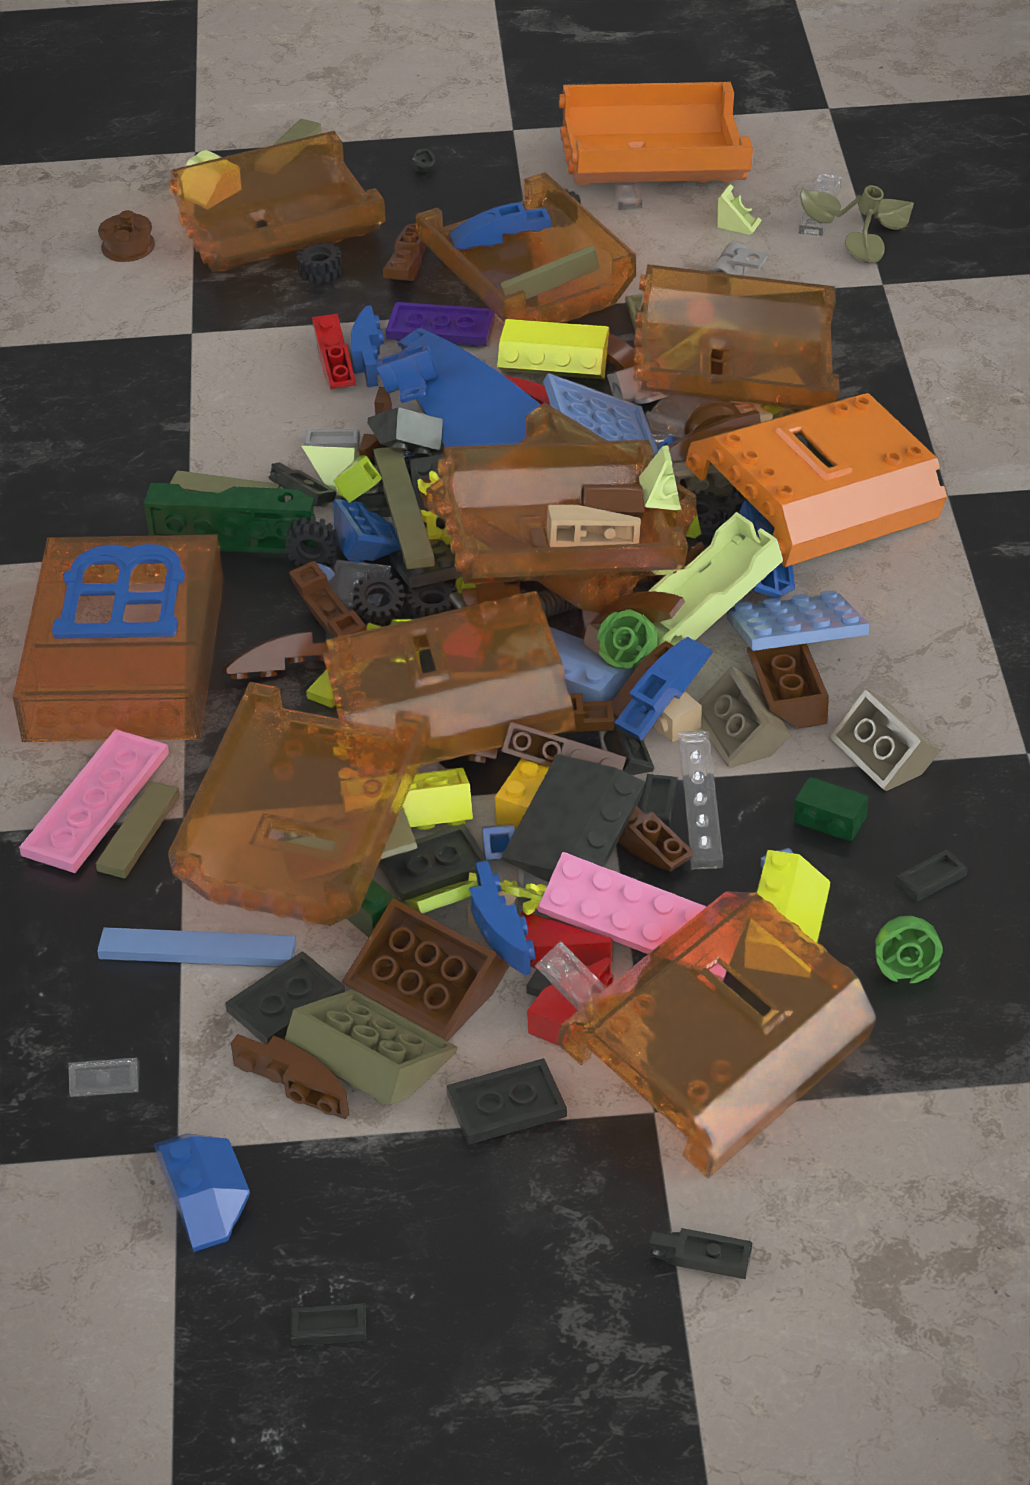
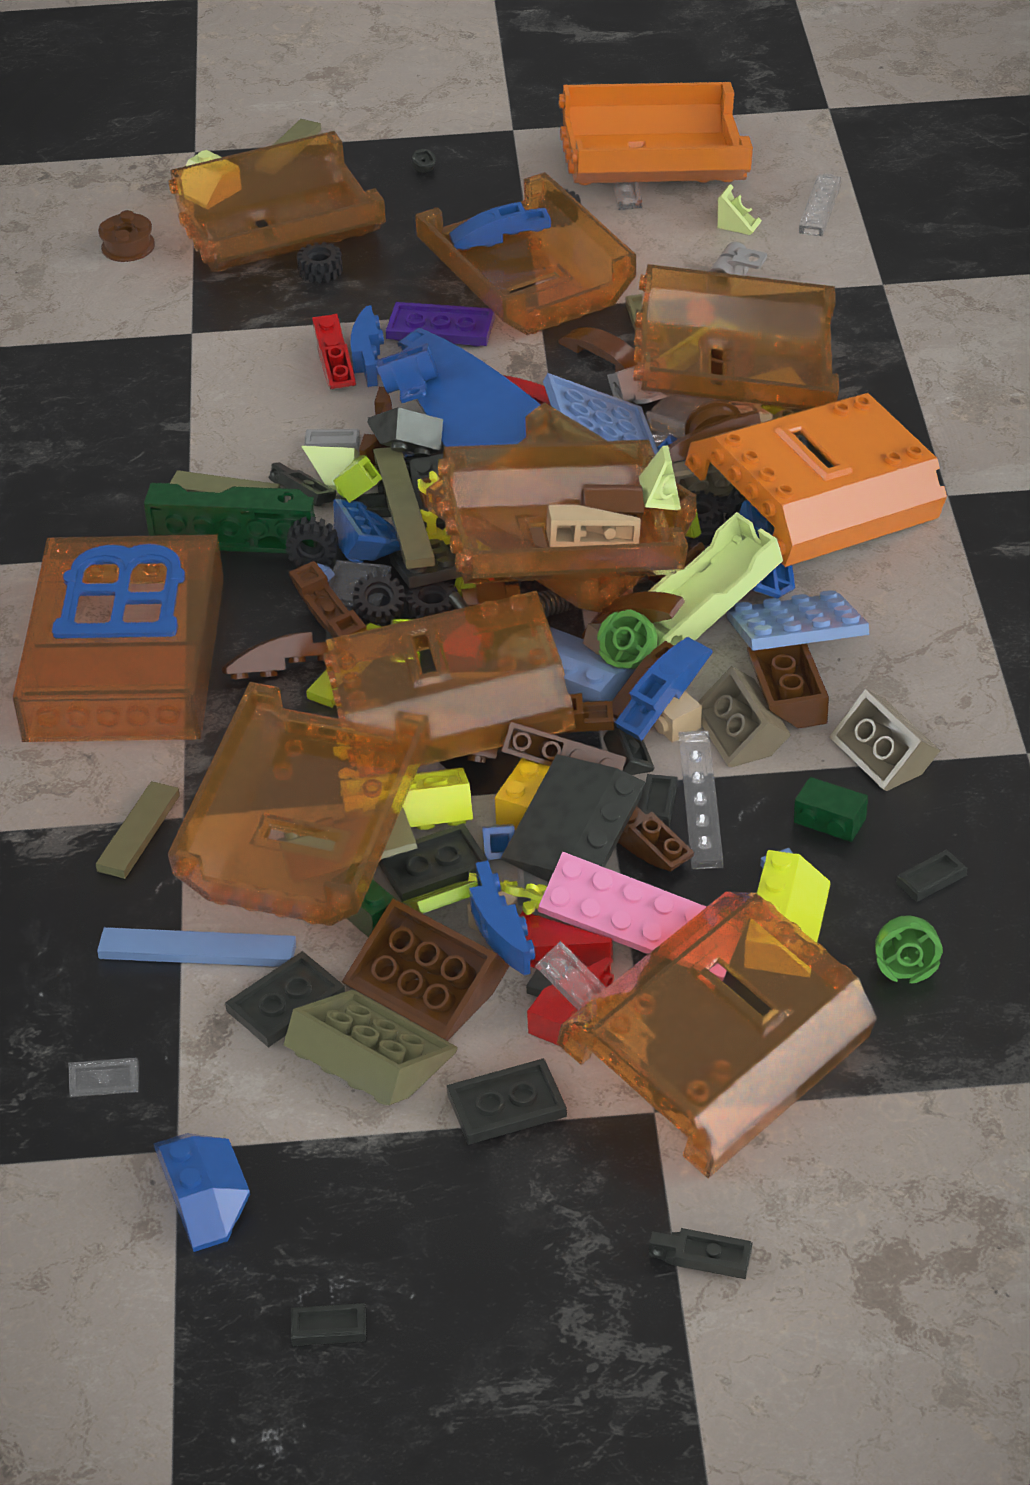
bright pink plate [19,729,169,873] -> none
reddish brown slope [231,1034,349,1119] -> none
reddish brown slope [383,223,430,281] -> none
neon yellow slope [497,319,609,379] -> none
olive tile [500,245,600,307] -> none
olive plant [800,185,914,263] -> none

